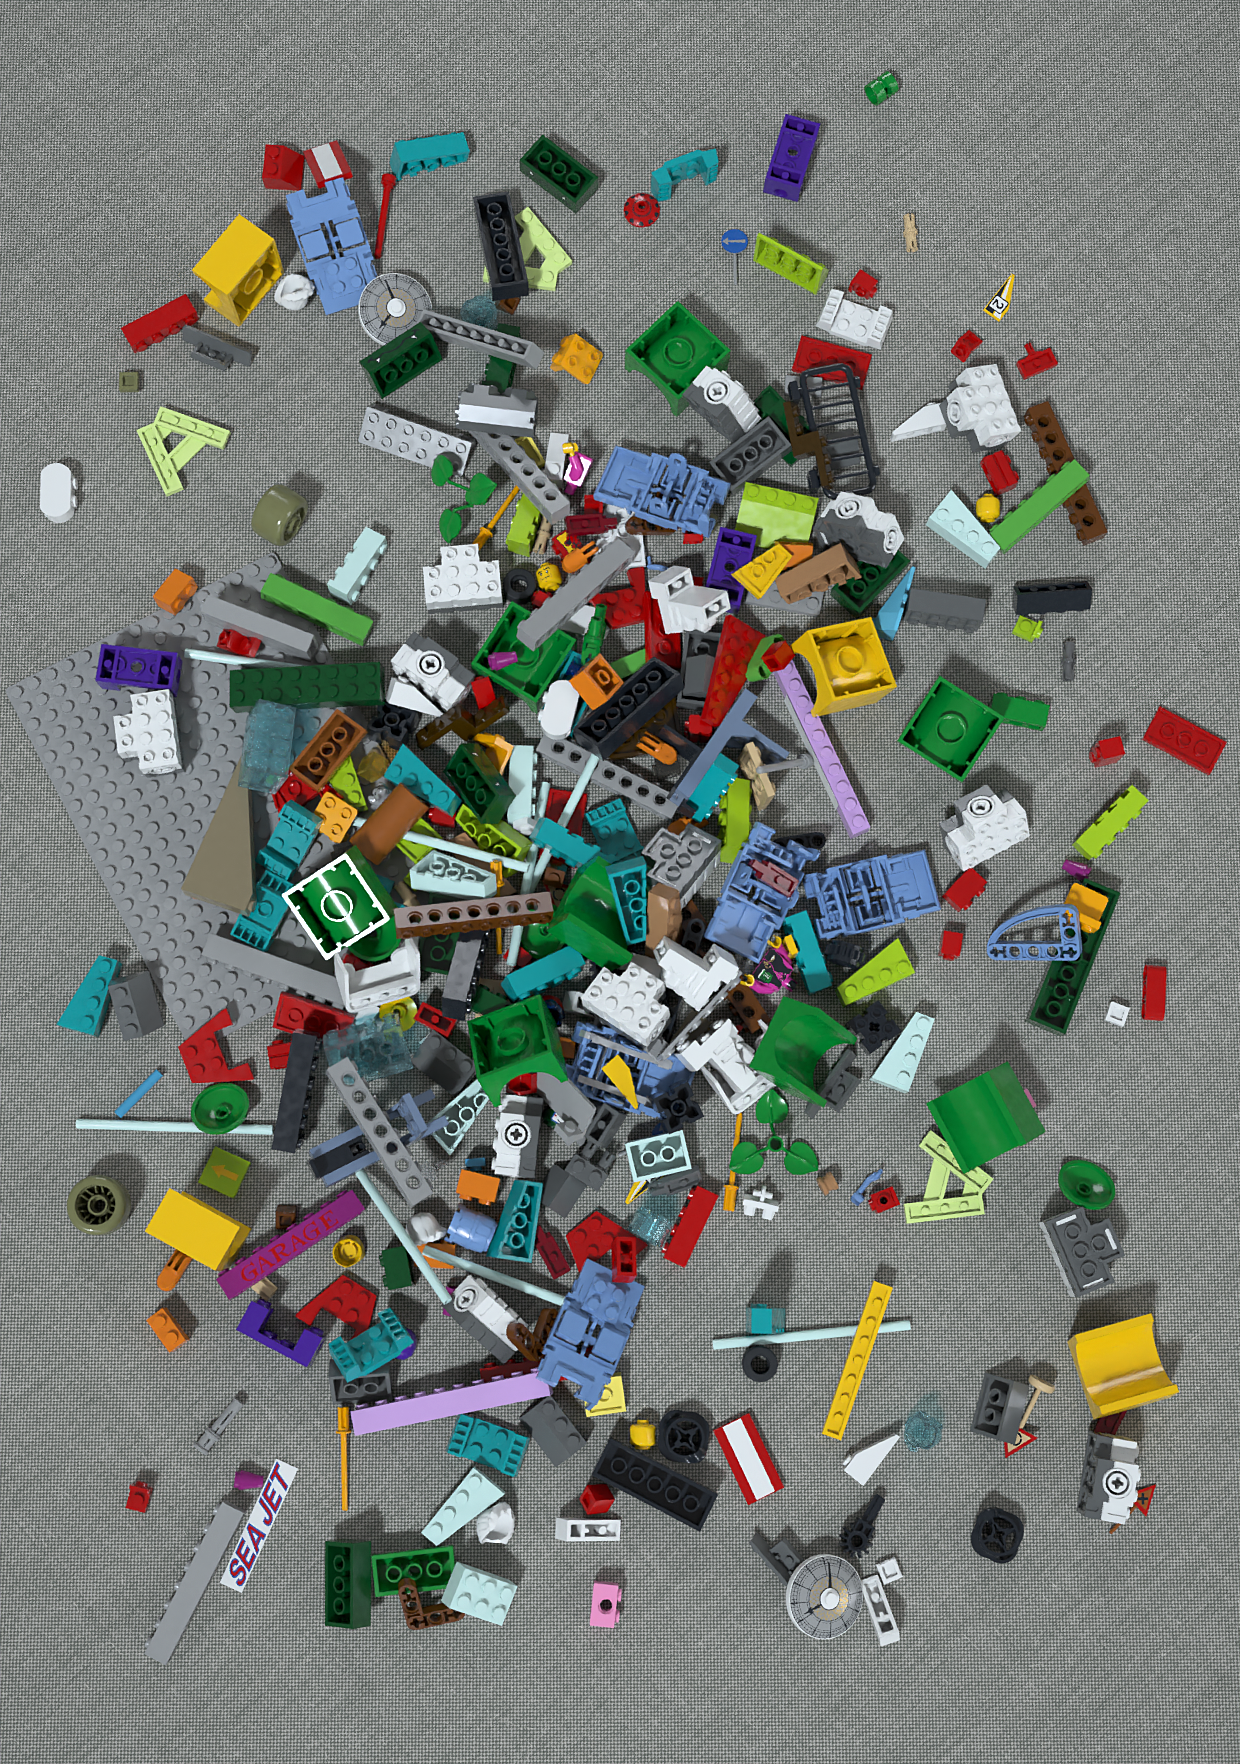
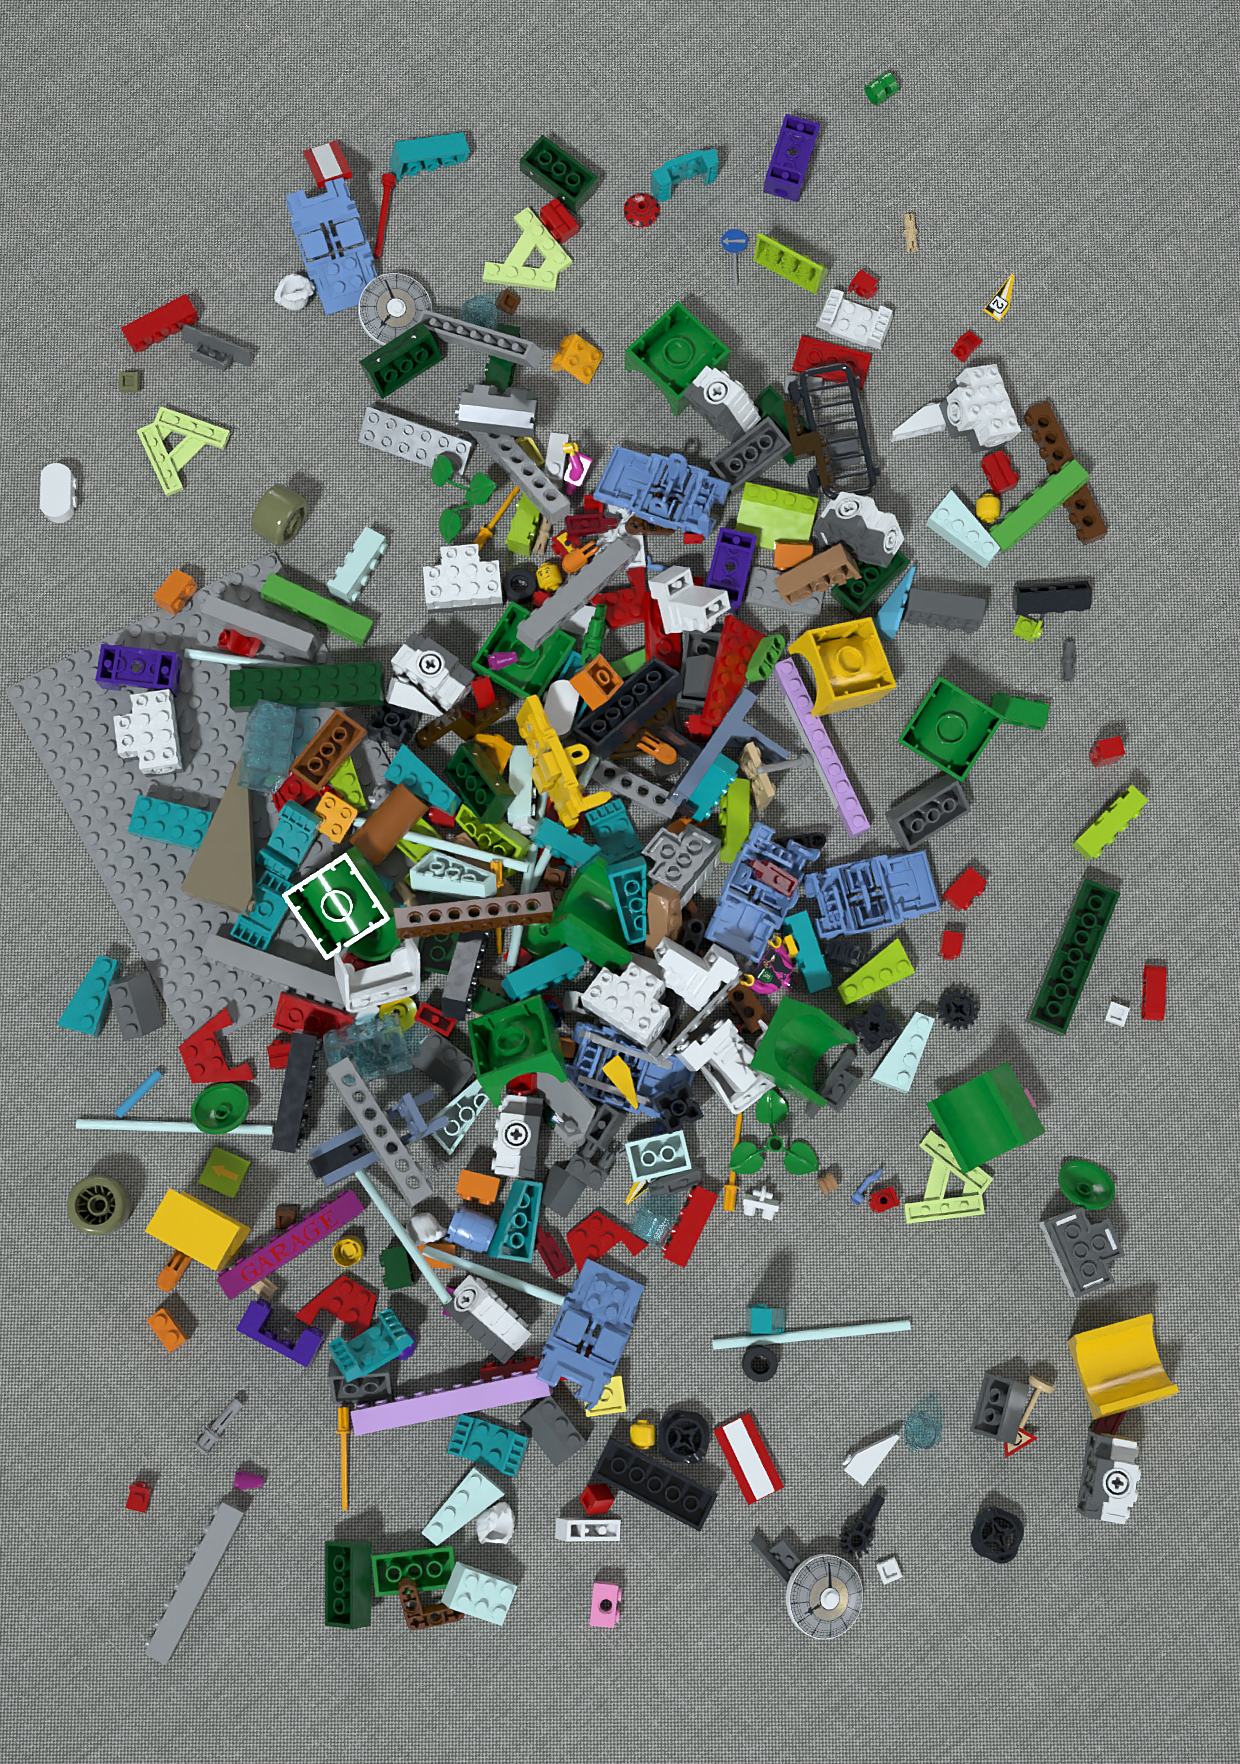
yellow piece [192,214,284,327] -> none
sticker [220,1459,298,1593] -> none
red slope [262,144,305,191] -> none
clear yellow brick [357,751,389,782] -> none
dark azure plate [465,1158,486,1171] -> none
black brick [473,191,529,301] -> none
reddish brown beam [506,1308,558,1362] -> none
clear blue bush [566,660,583,677] -> none
red brick [611,1237,637,1283] -> none
yellow wing [731,544,792,599] -> none
red brick [761,641,795,672] -> none
yellow plate [821,1280,893,1440] -> none
white slope [861,1575,900,1646] -> none
white piece [939,785,1030,871] -> none
medium blue beam [987,904,1082,961] -> none
red plate [1016,342,1058,380] -> none
light orange bracket [1058,883,1108,933] -> none
magenta cone [1062,859,1092,881] -> none
piece [1109,1484,1156,1534] -> none
red tile [1141,706,1227,776] -> none
none -> teal brick [128,795,214,852]
none -> yellow piece [515,695,612,830]
none -> red brick [539,198,579,243]
none -> dark grey brick [884,774,972,851]
none -> black gear [936,989,979,1031]

